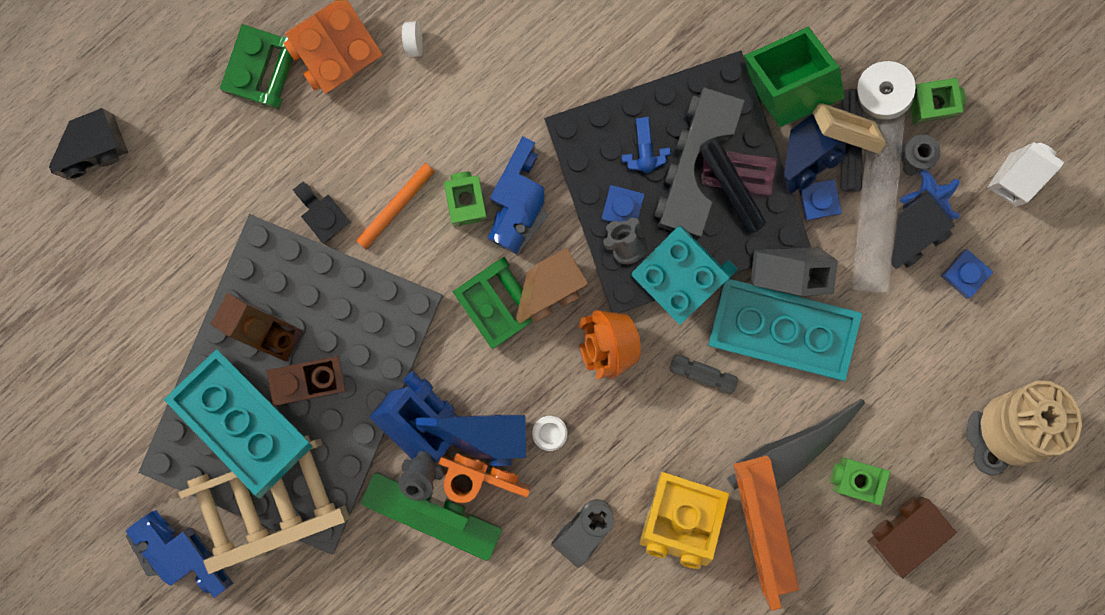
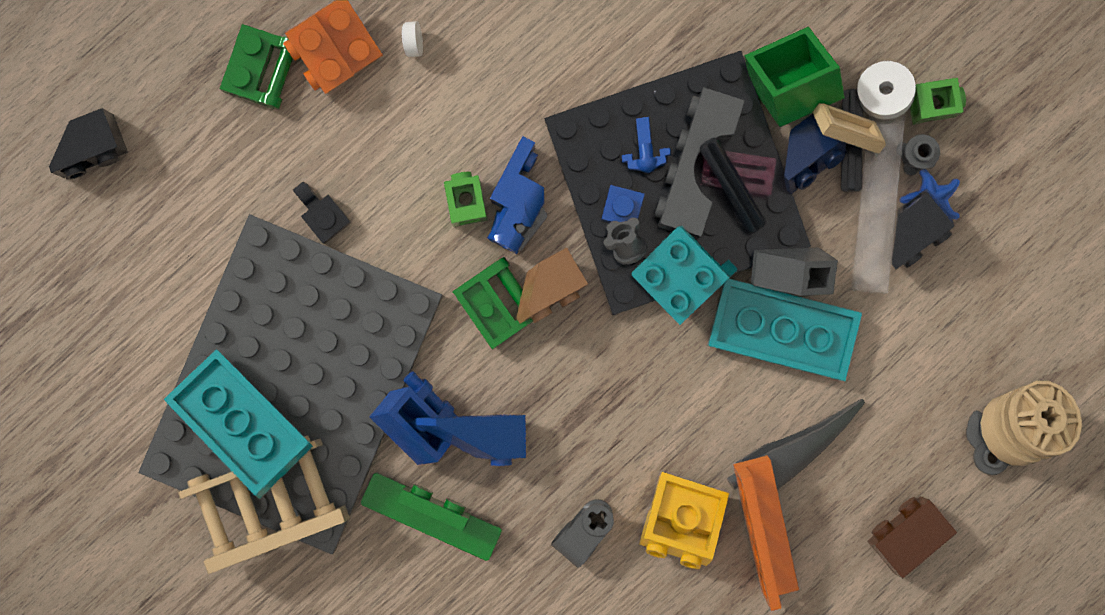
blue plate [126,510,234,598] -> none
reddish brown slope [211,293,302,361] -> none
reddish brown slope [266,356,346,406] -> none
orange bar [356,163,435,250] -> none
dark grey brick [398,451,445,500] -> none
orange piece [439,452,530,503] -> none
white tile [532,415,567,451] -> none
orange cone [578,310,641,380] -> none
dark grey axle [670,355,738,394] -> none
blue plate [798,179,842,221] -> none
bright green brick [830,457,890,506] -> none
blue plate [940,249,993,299] -> none
white slope [987,142,1064,207] -> none

